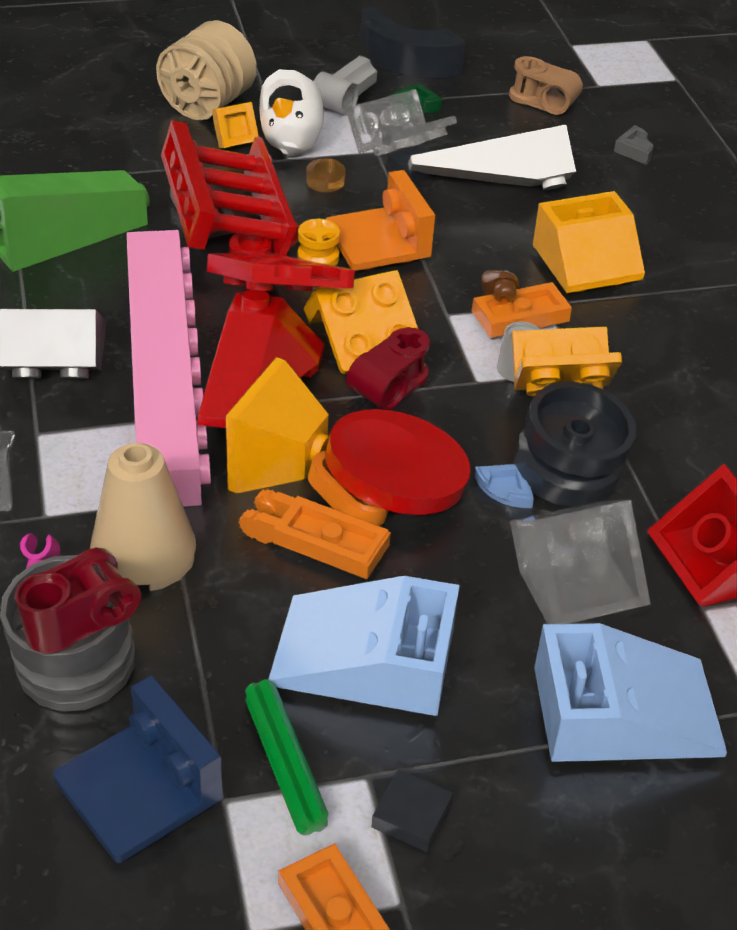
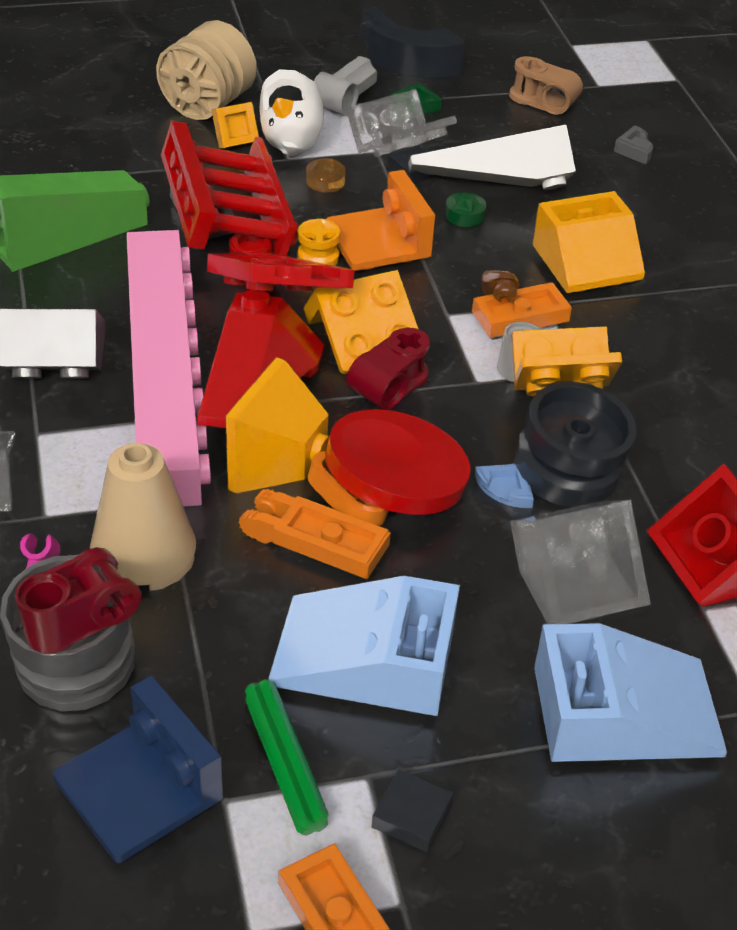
none -> dark green tile [445,192,486,227]

